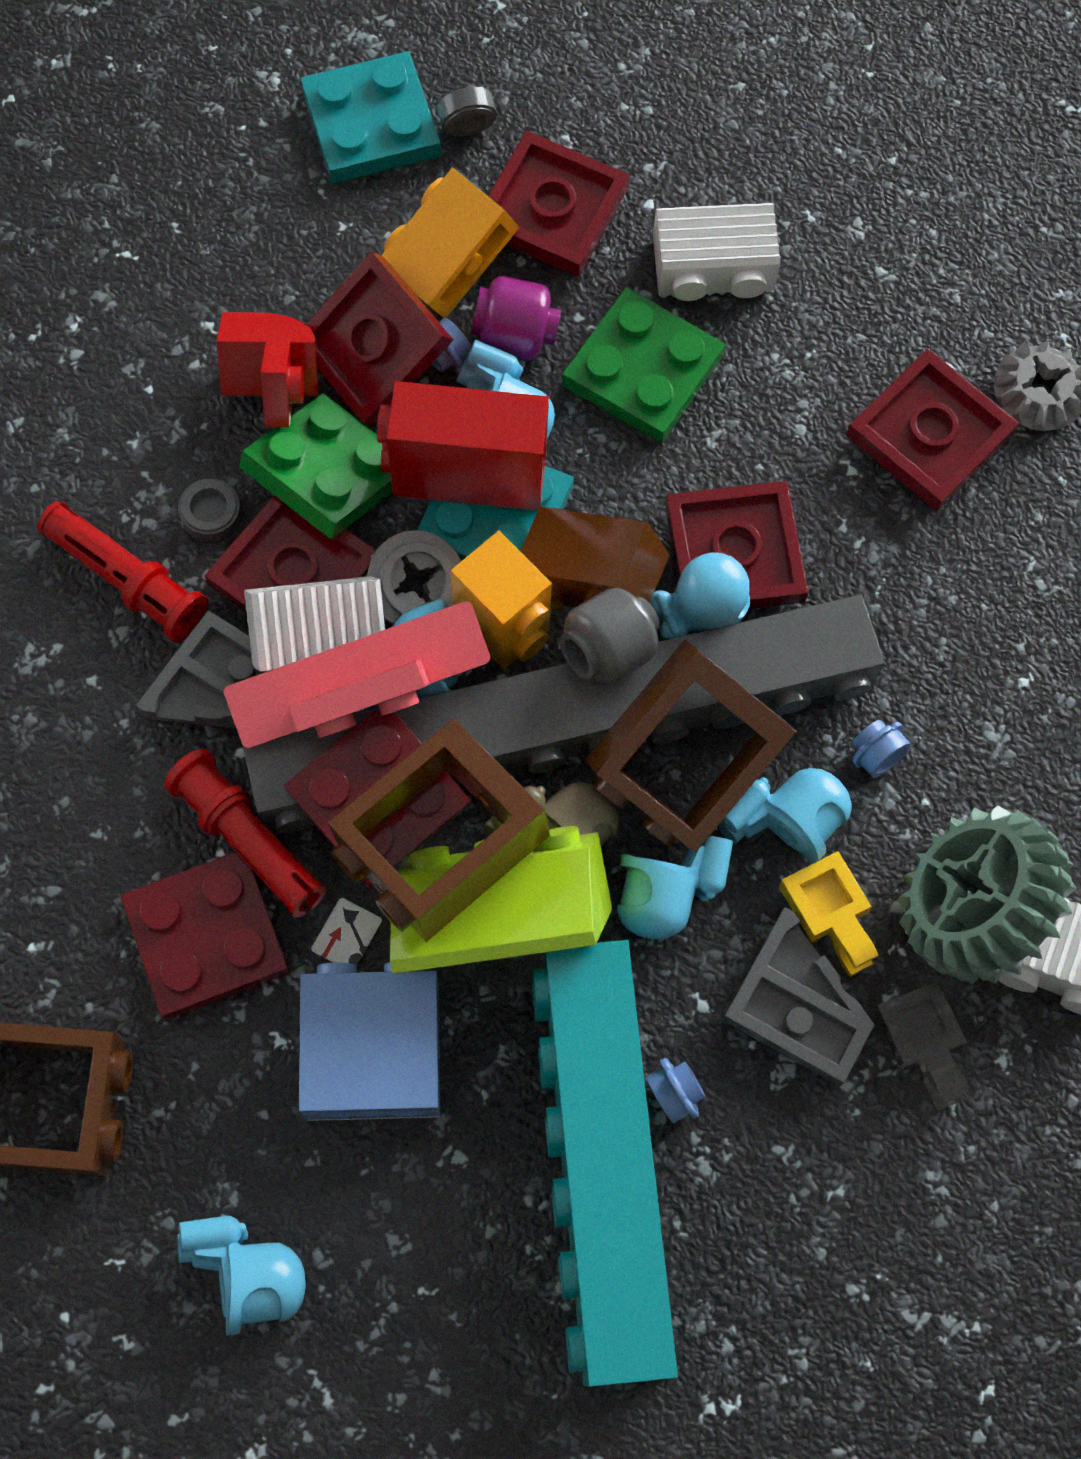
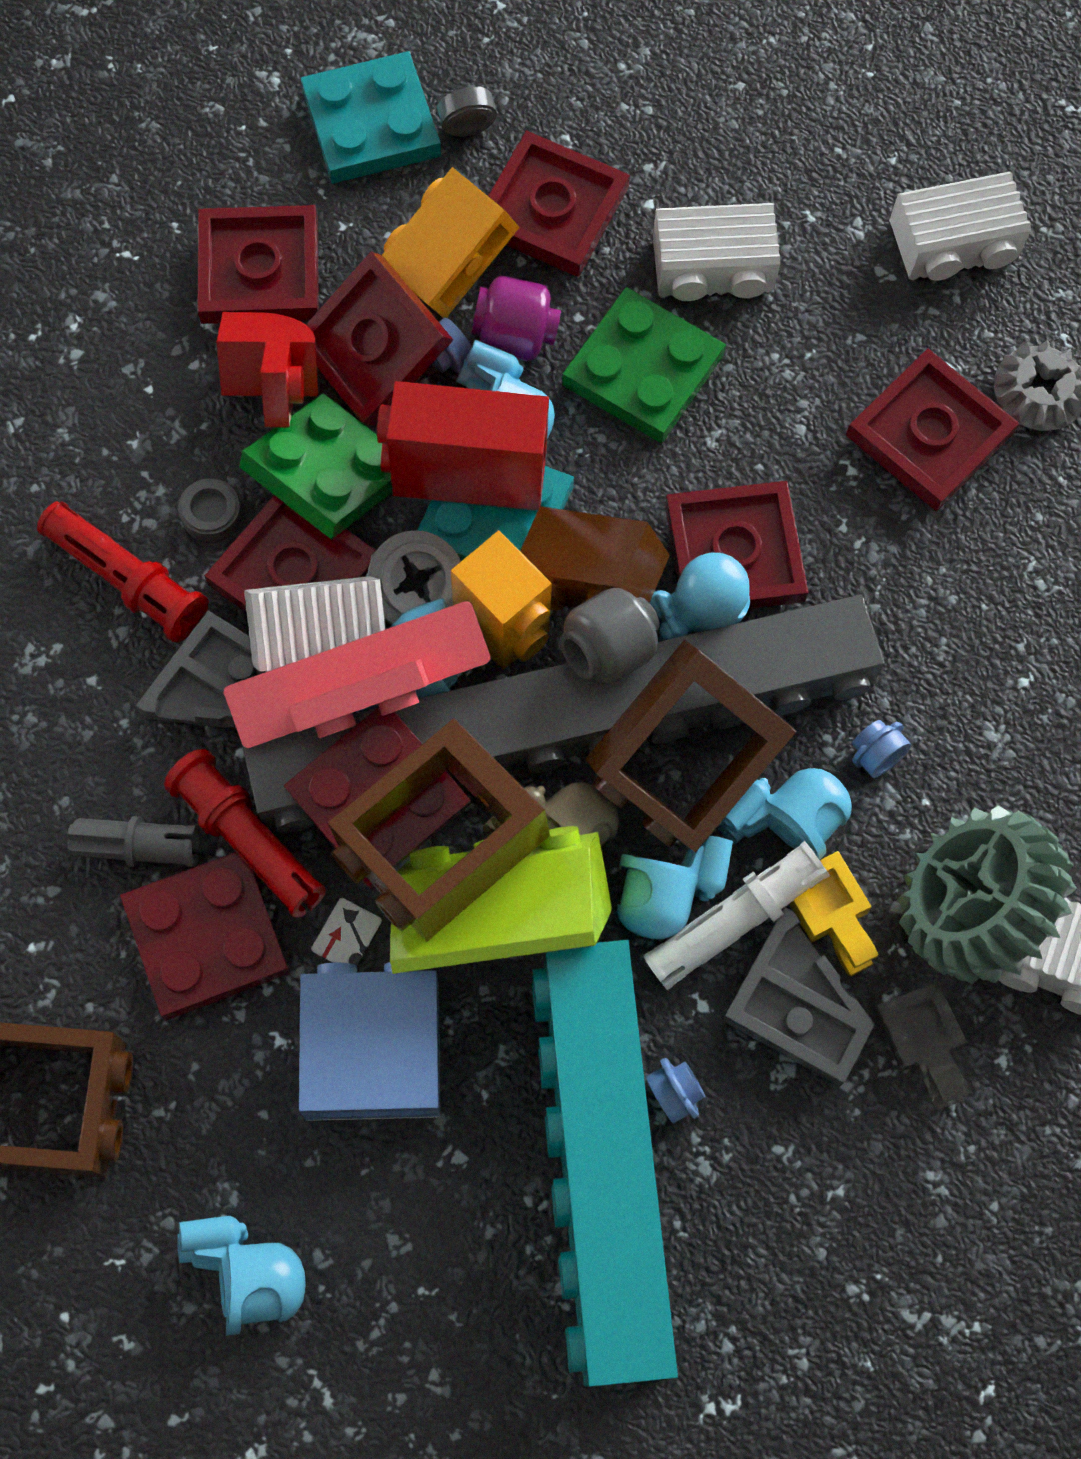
none -> dark grey axle [67,816,202,868]
none -> dark red plate [198,205,319,324]
none -> white pin [643,841,830,990]
none -> white brick [889,172,1031,281]

